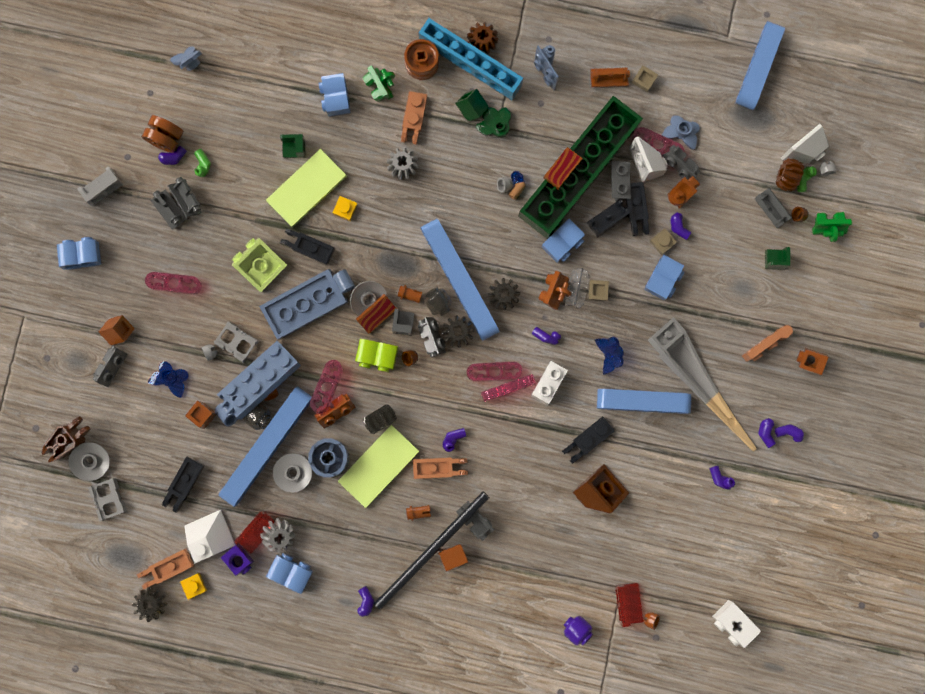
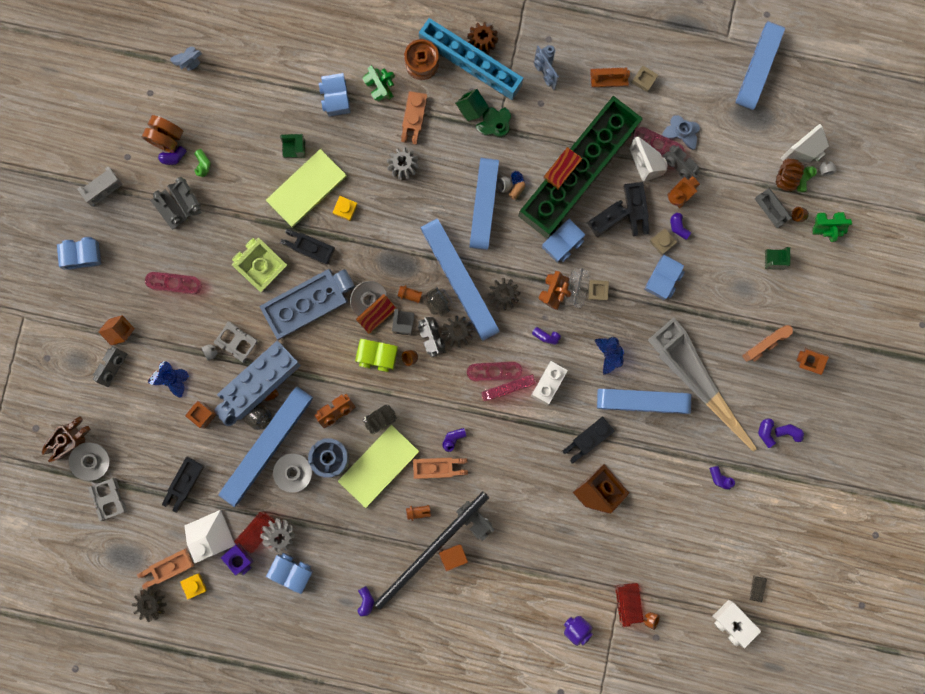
clear pink beam [310,360,343,414] -> none
dark grey hinge [611,161,631,201] -> none
none -> medium blue beam [469,158,499,250]
none -> clear smoke piece [749,576,767,602]

